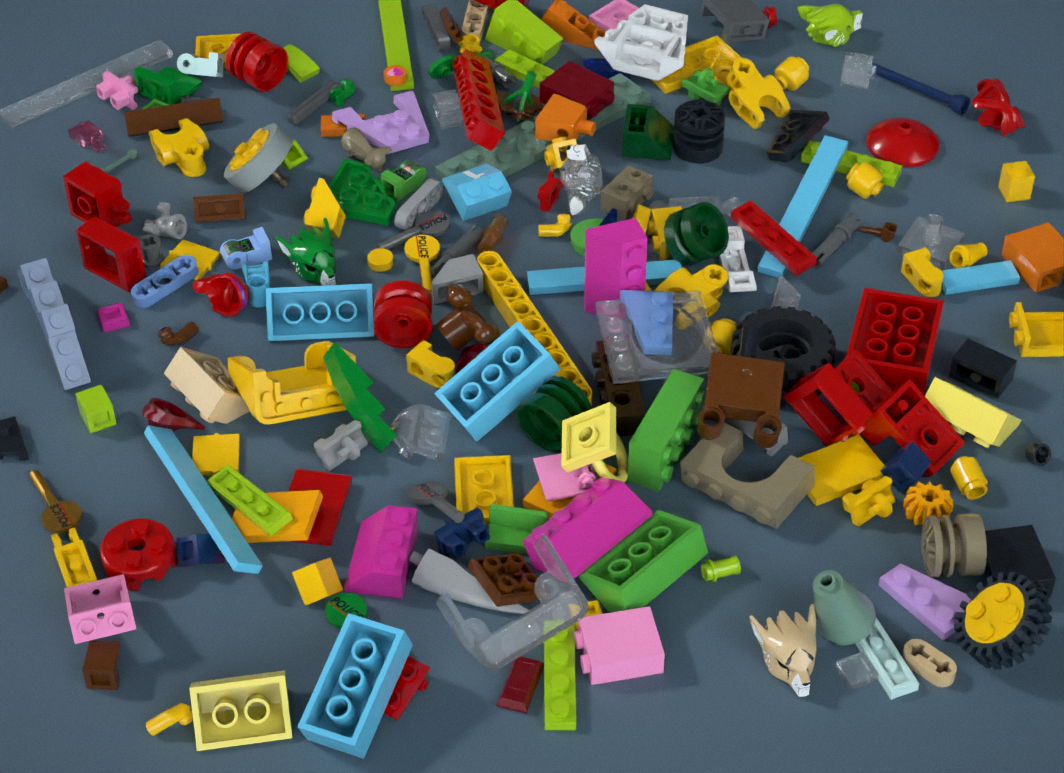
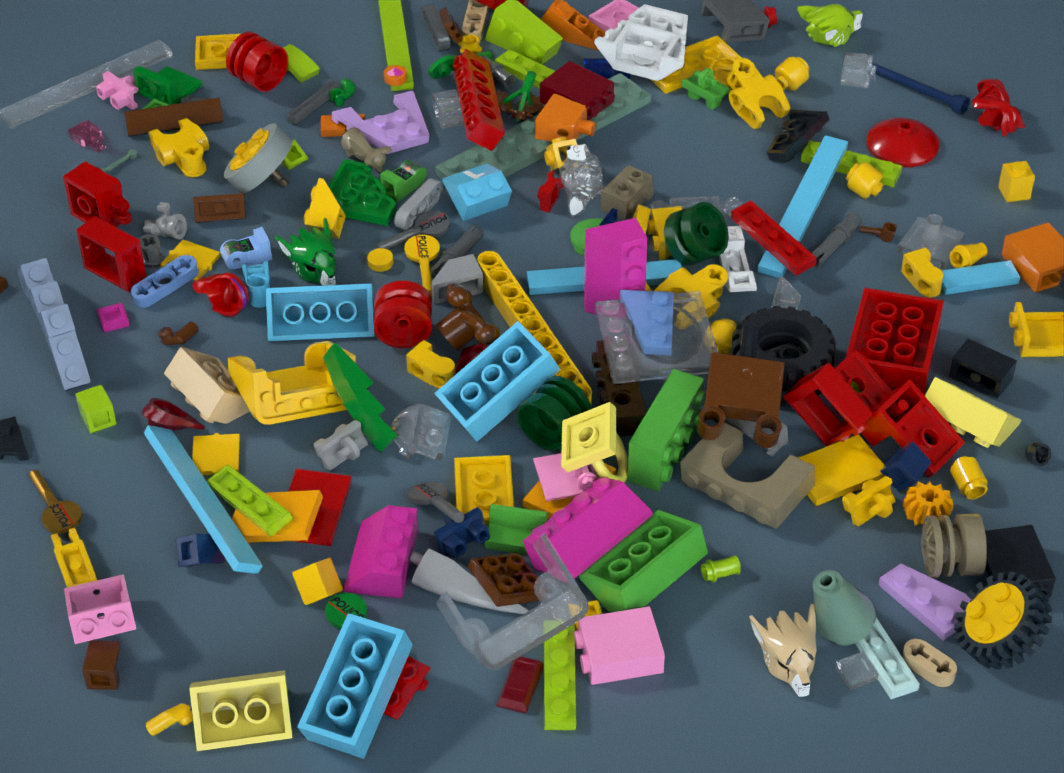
red plate [100,518,177,591] -> none
light aqua leg [177,52,225,77] -> none
clear orange pin [477,214,508,253] -> none
yellow arm [538,213,572,237] -> none
dark green slope [622,104,674,160] -> none
black wheel [673,100,725,164] -> none

